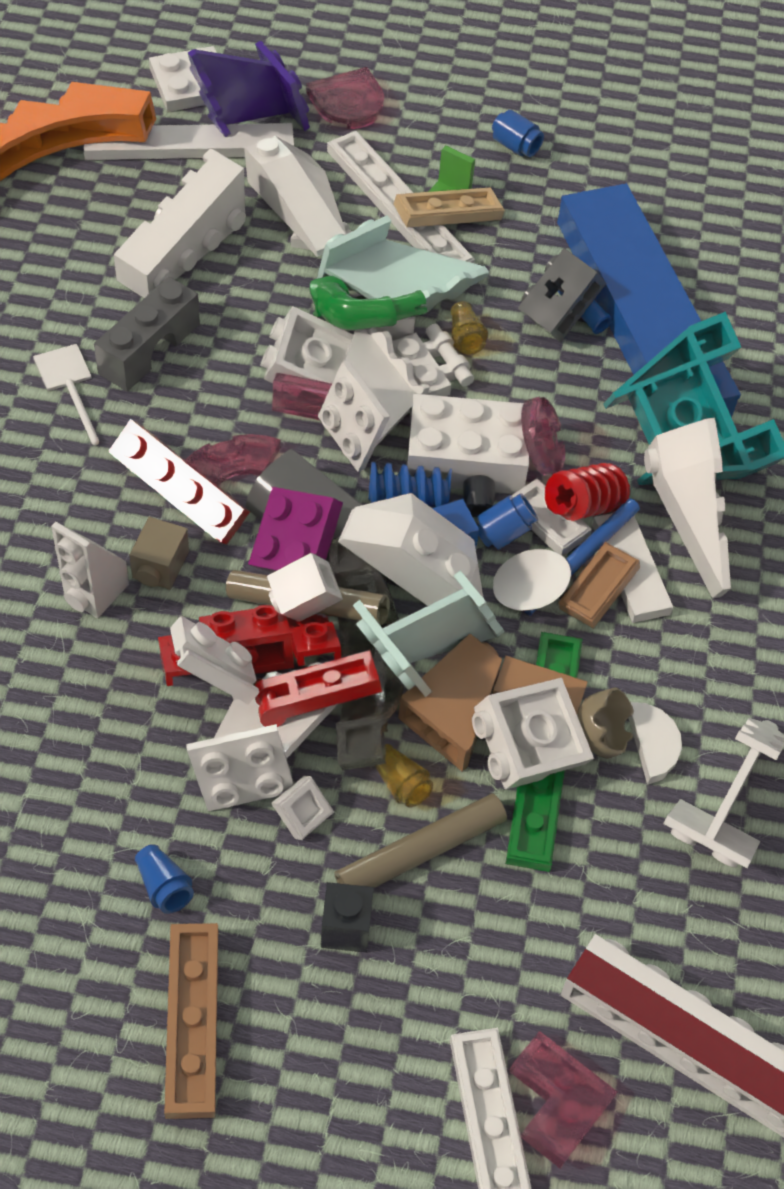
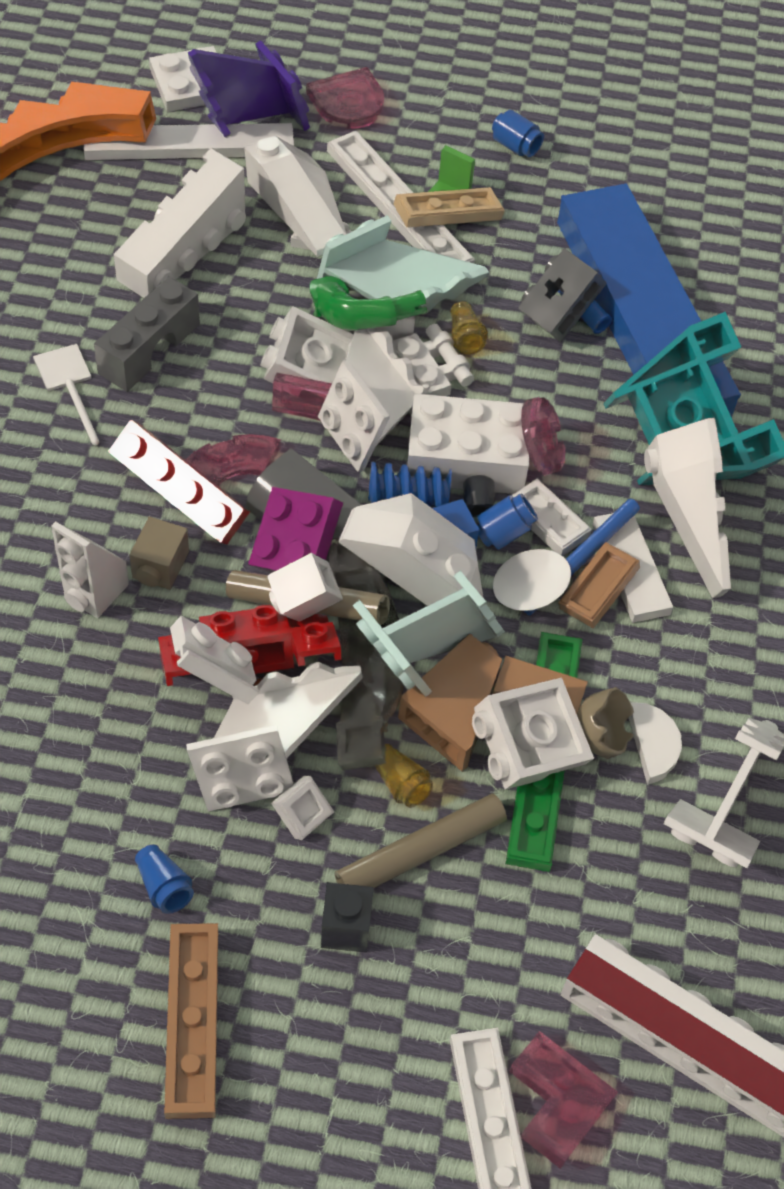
red plate [255,650,382,727] -> none
red piece [545,463,630,521] -> none

